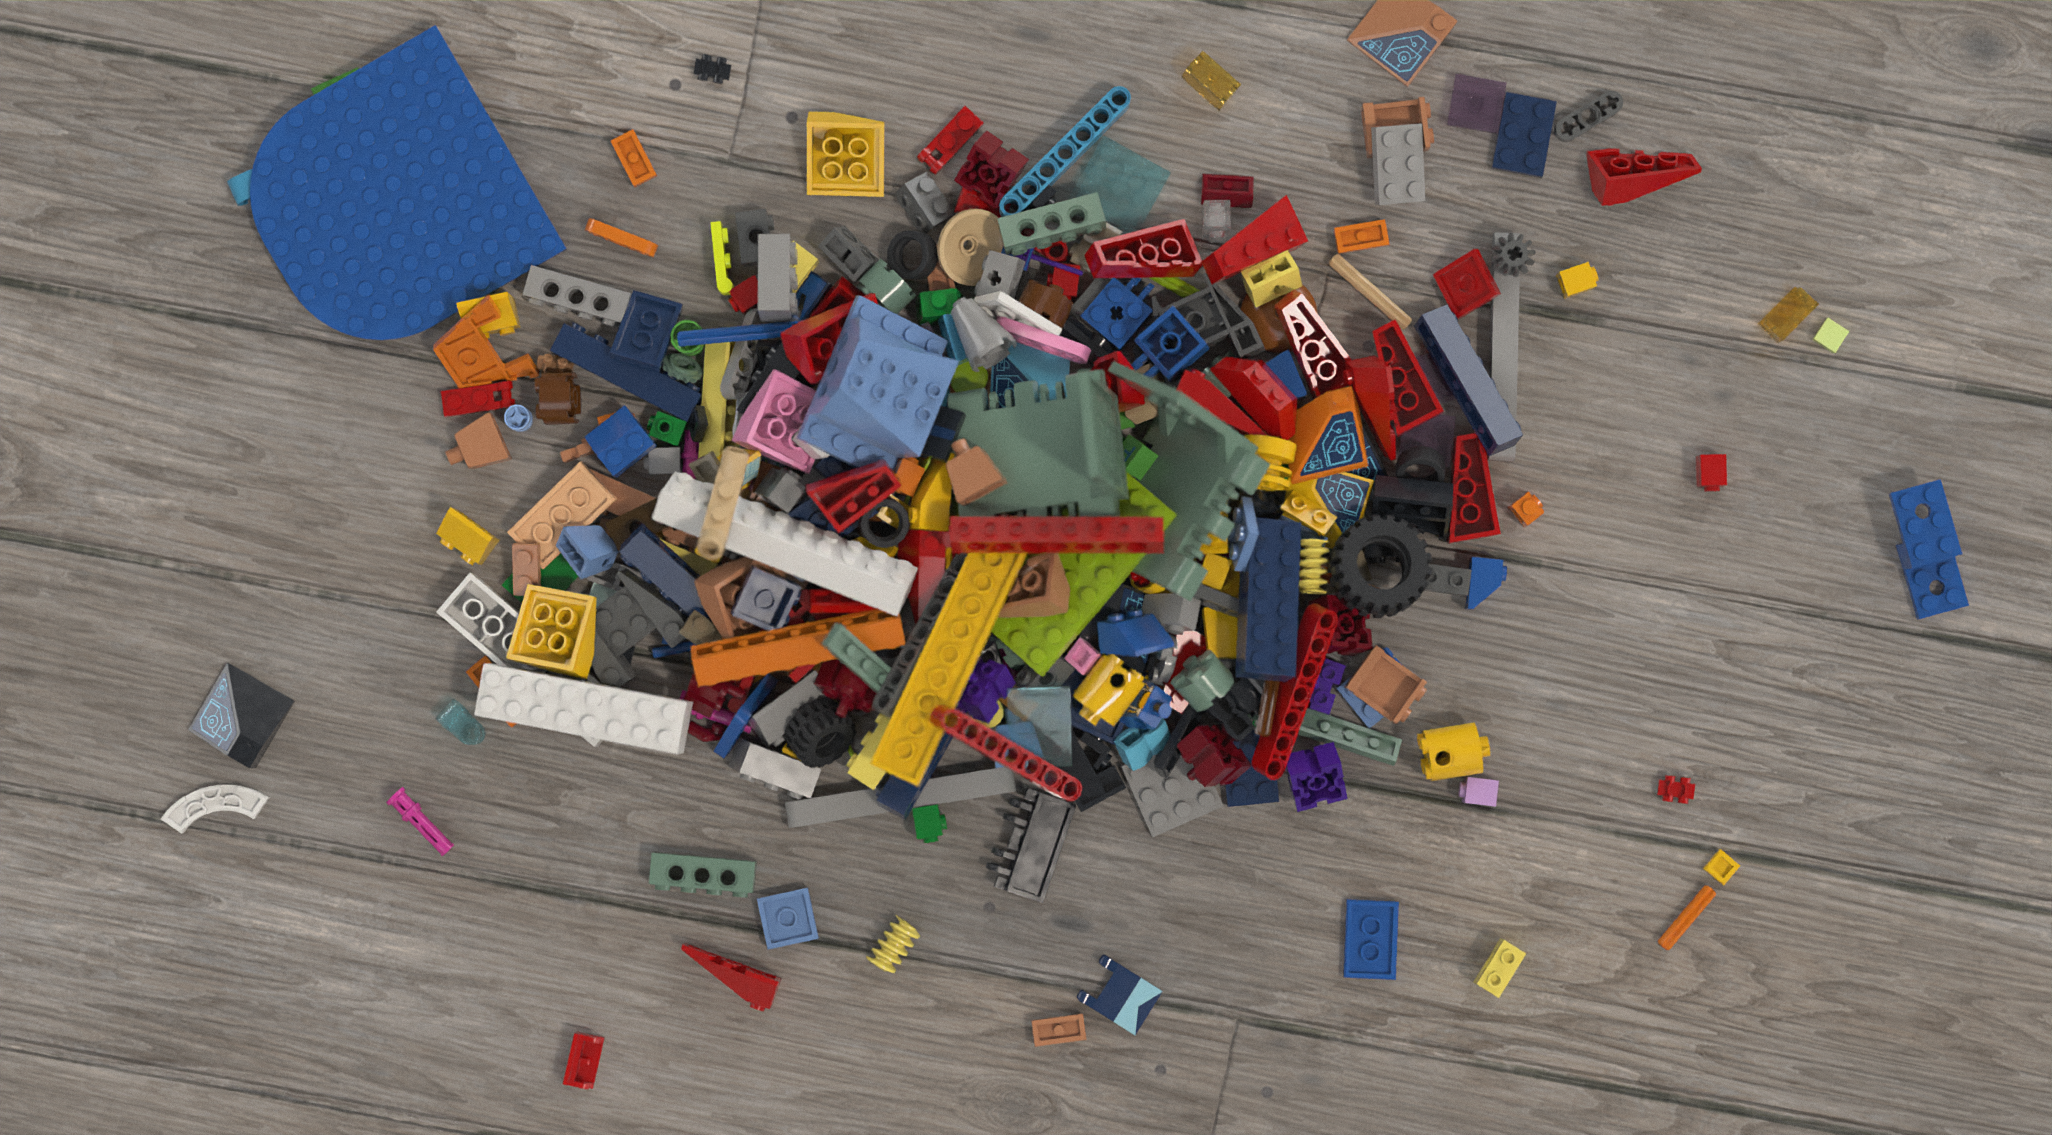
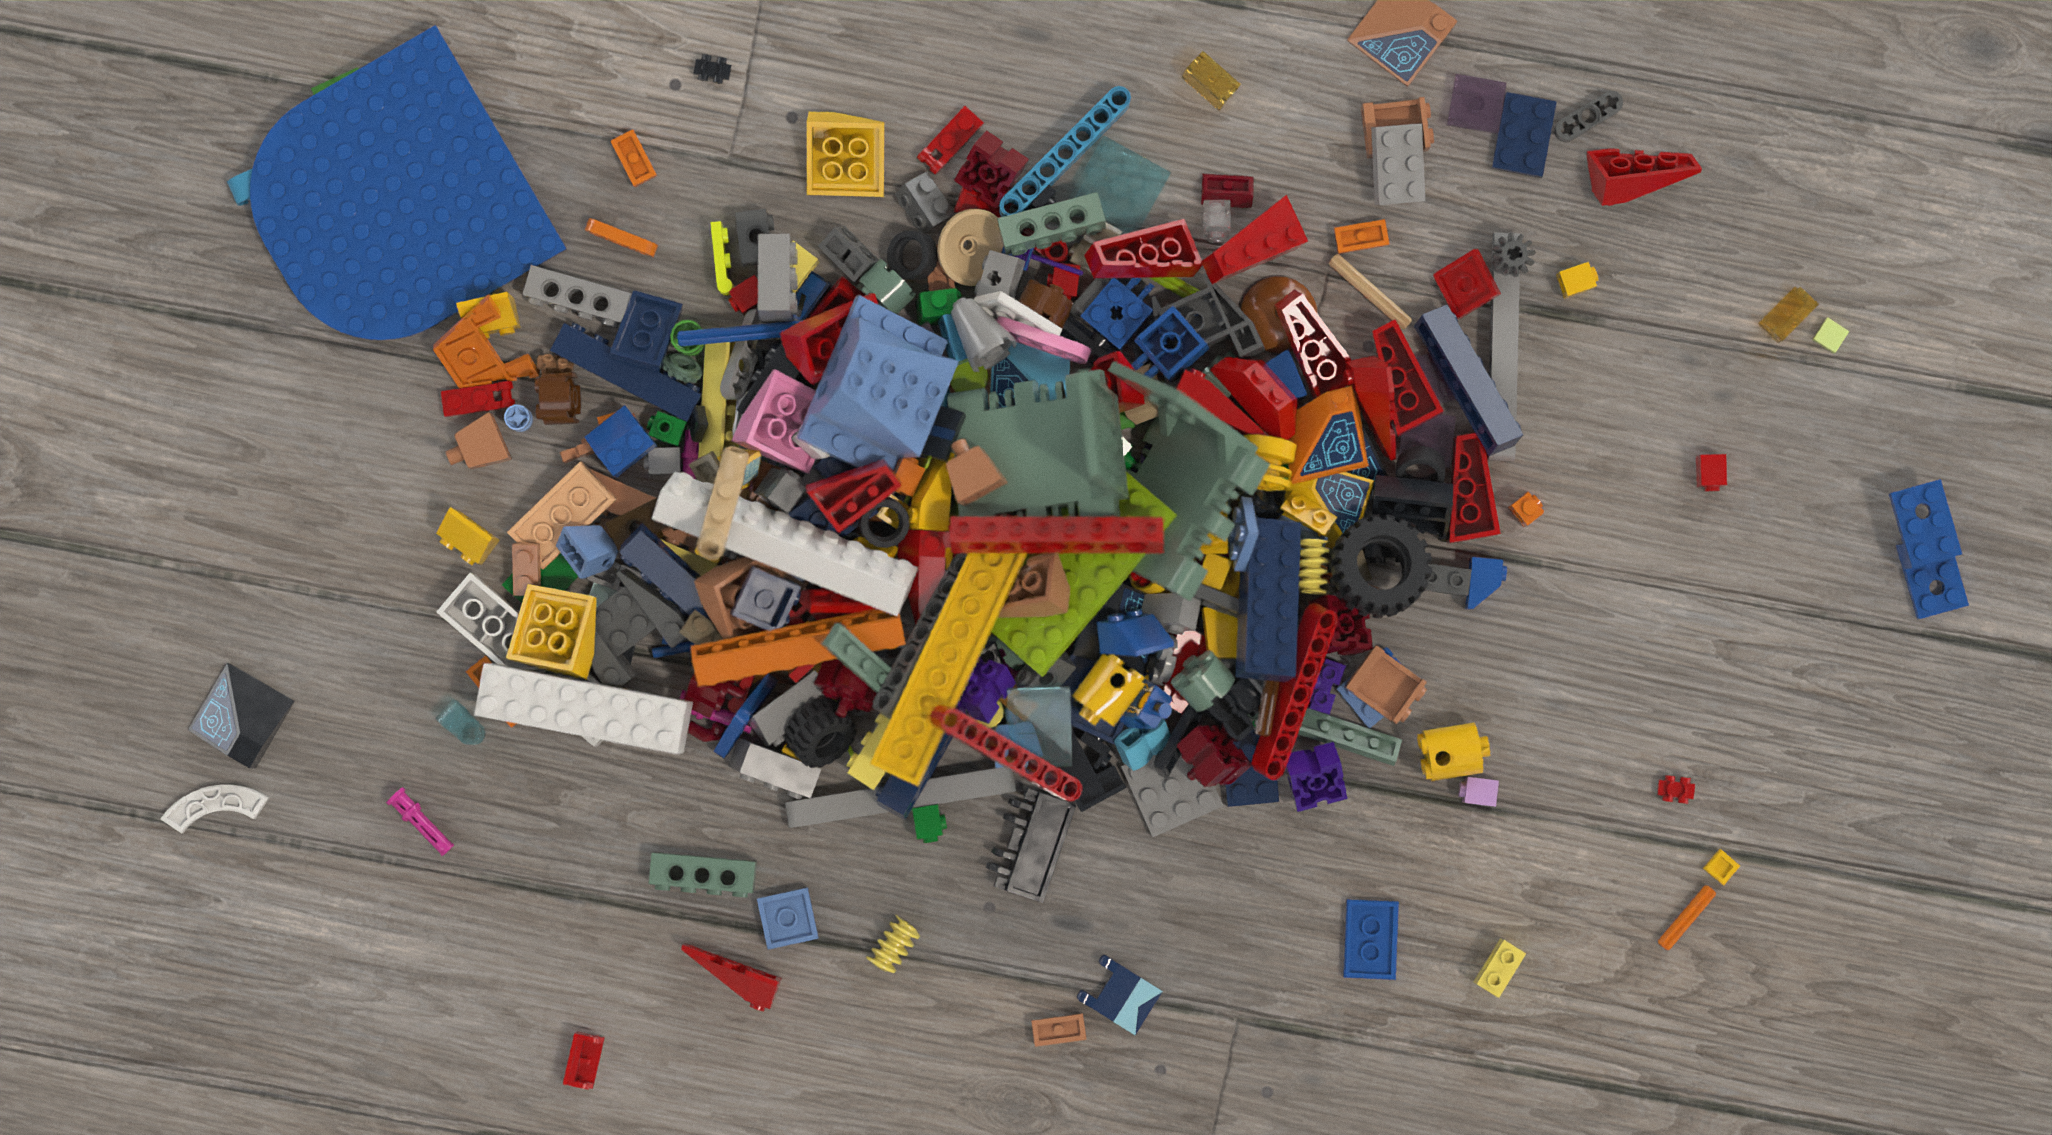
bright pink plate [1064,638,1102,675] -> none
bright green brick [1123,434,1159,481] -> none
light yellow brick [1241,250,1302,307] -> none

